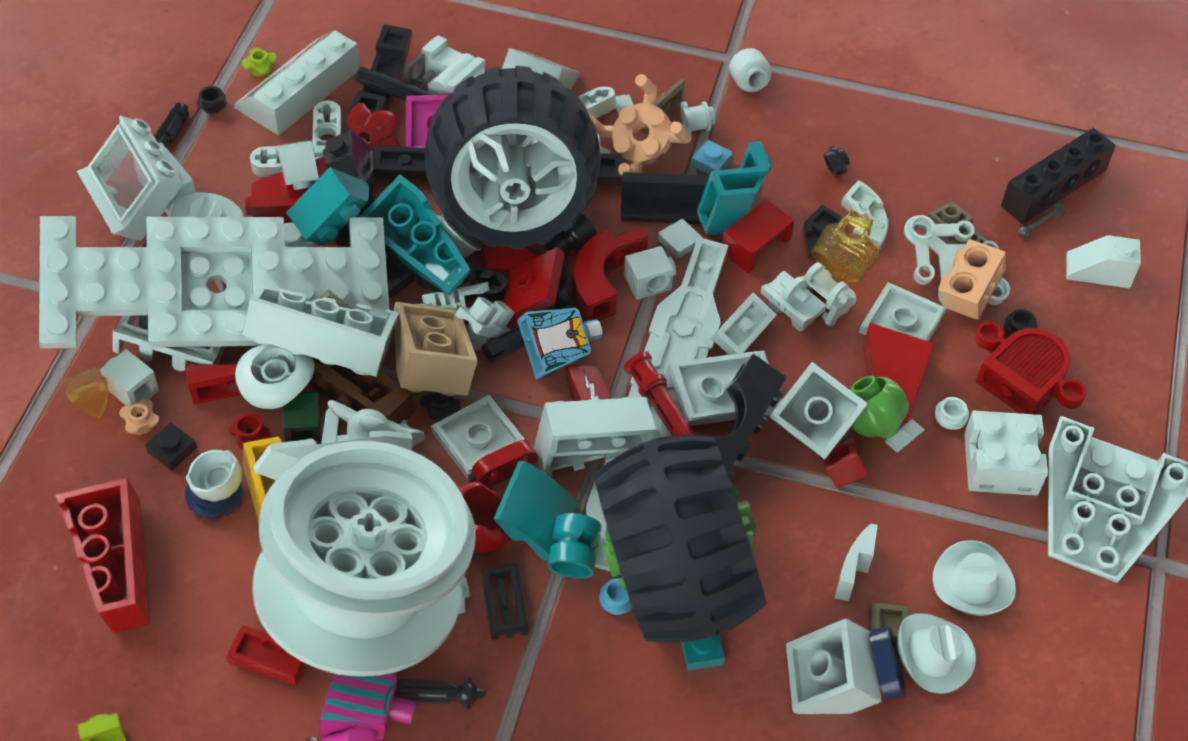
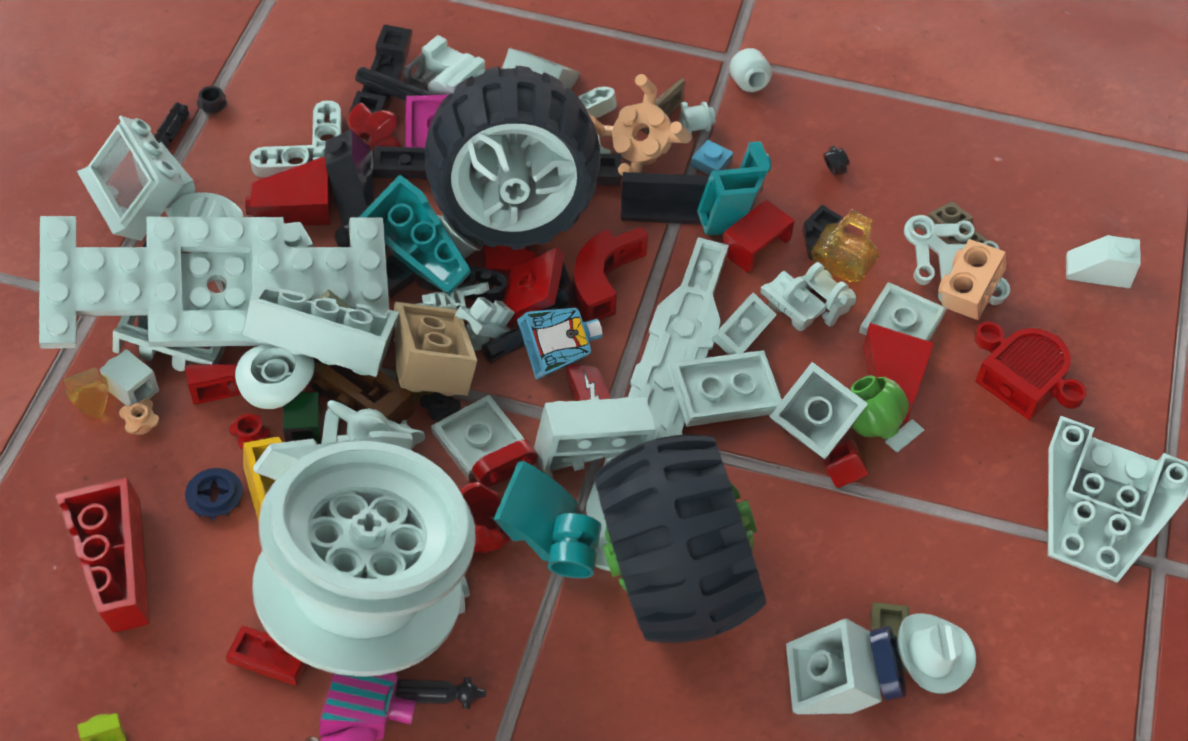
black plate [145,422,197,471] -> none
light aqua hair [186,449,242,502] -> none
light aqua slope [234,31,360,136] -> none
lime plate [242,48,277,77] -> none
light aqua slope [277,140,319,190] -> none
teal slope [286,167,369,246] -> none
black tile [480,564,528,640] -> none
black piece [545,214,597,257] -> none
medium azure plate [599,578,632,615] -> none
light aqua window [616,94,633,114] -> none
red pin [623,351,696,436] -> none
light aqua brick [624,246,676,300] -> none
light aqua tile [658,218,703,259] -> none
teal plate [681,635,725,670] -> none
black arch [702,354,787,481] -> none
light aqua slope [834,524,878,601] -> none
light aqua tile [841,180,889,253] -> none
light aqua hat [933,540,1016,616] -> none
light aqua plate [934,397,969,430] -> none
light aqua piece [964,410,1048,496] -> none
black brick [1001,127,1116,225] -> none
black plate [1004,309,1038,336] -> none
dark grey hinge [1018,203,1066,238] -> none

